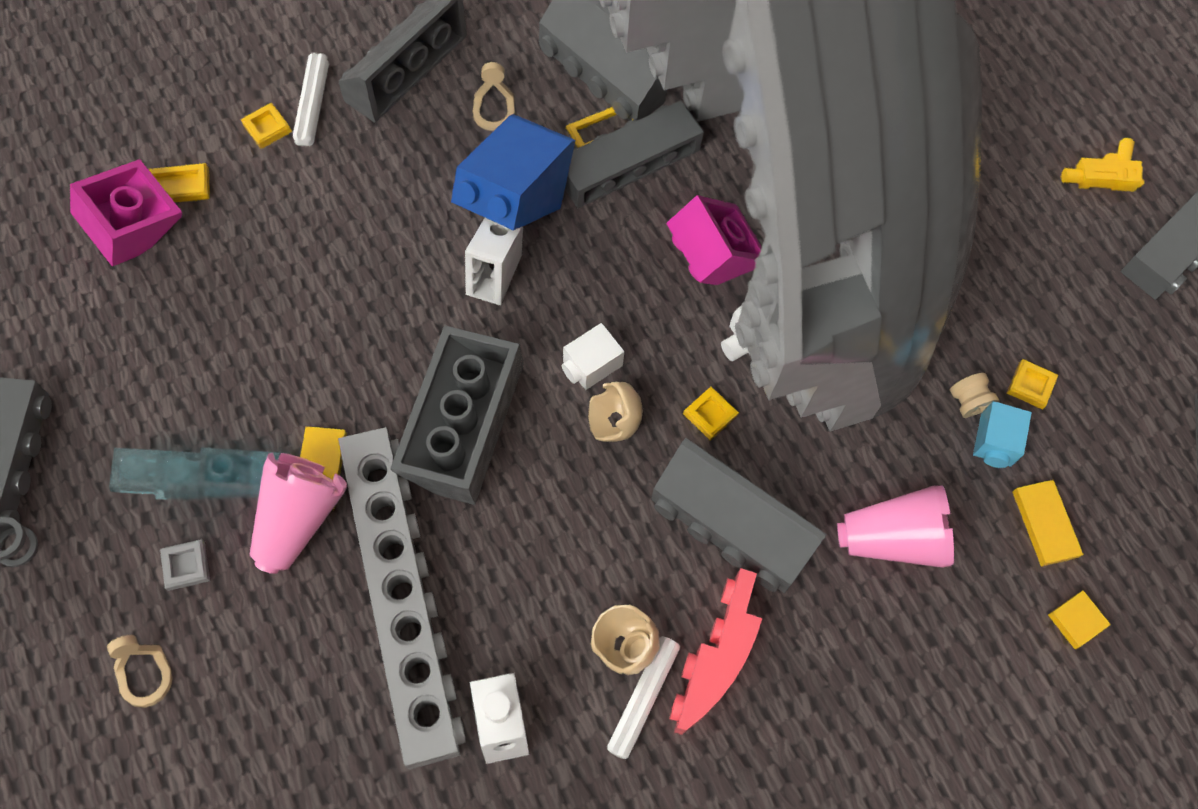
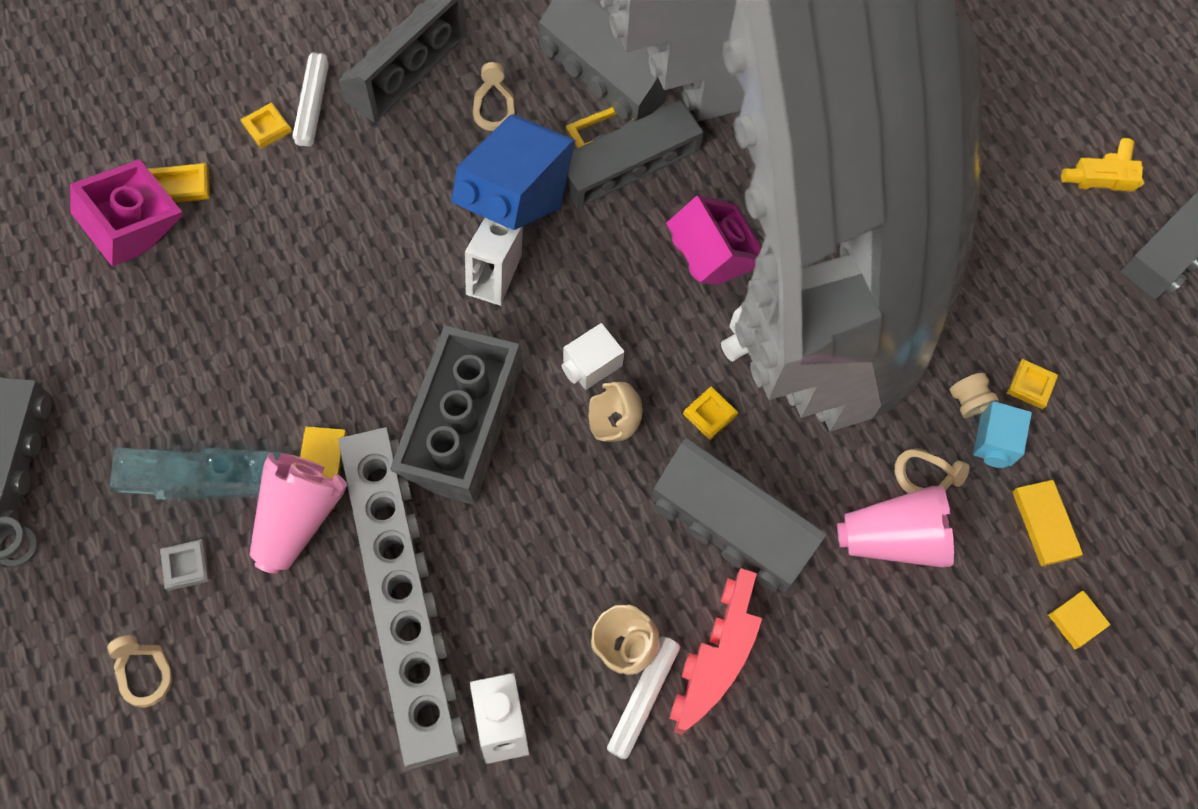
none -> tan piece [895,448,970,494]

